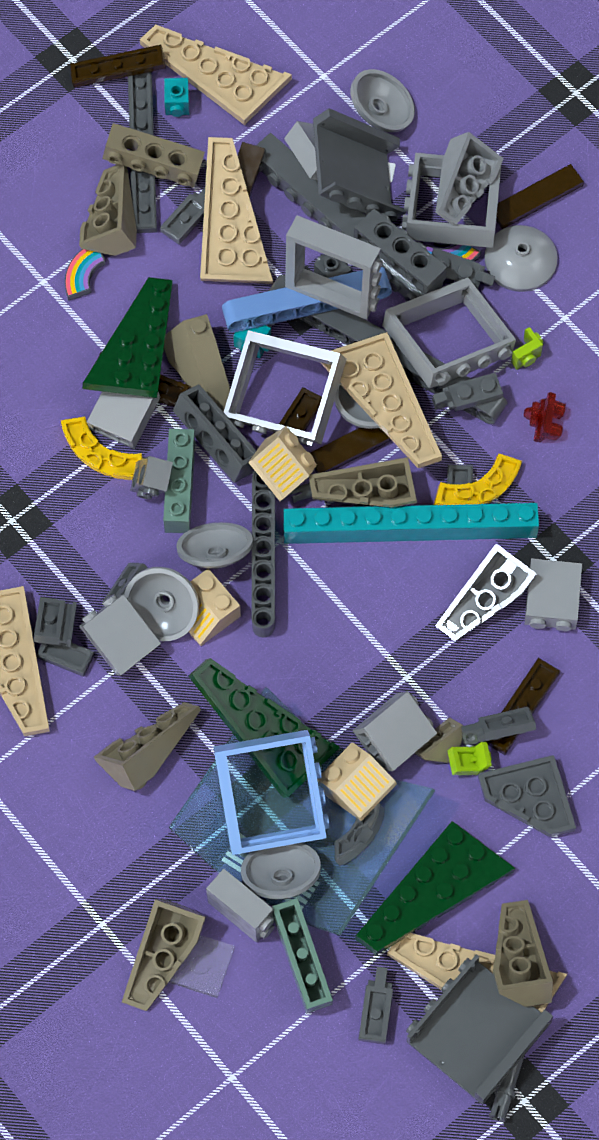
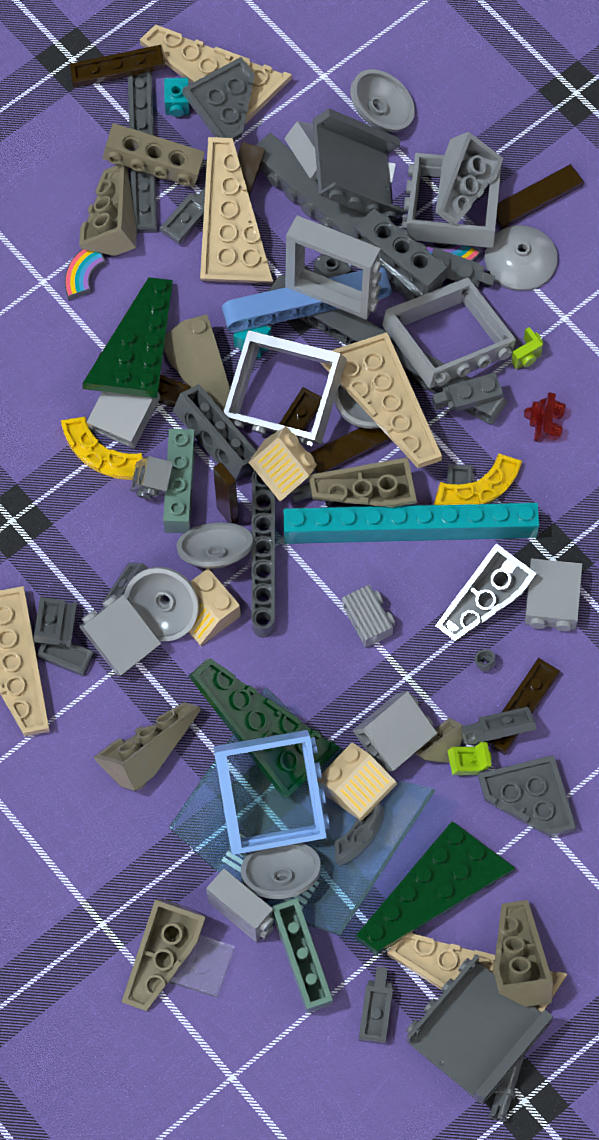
none -> dark grey plate [182,57,255,141]
none -> dark brown tile [213,462,239,524]
none -> light grey brick [342,585,395,648]
none -> dark grey hinge [475,649,496,672]

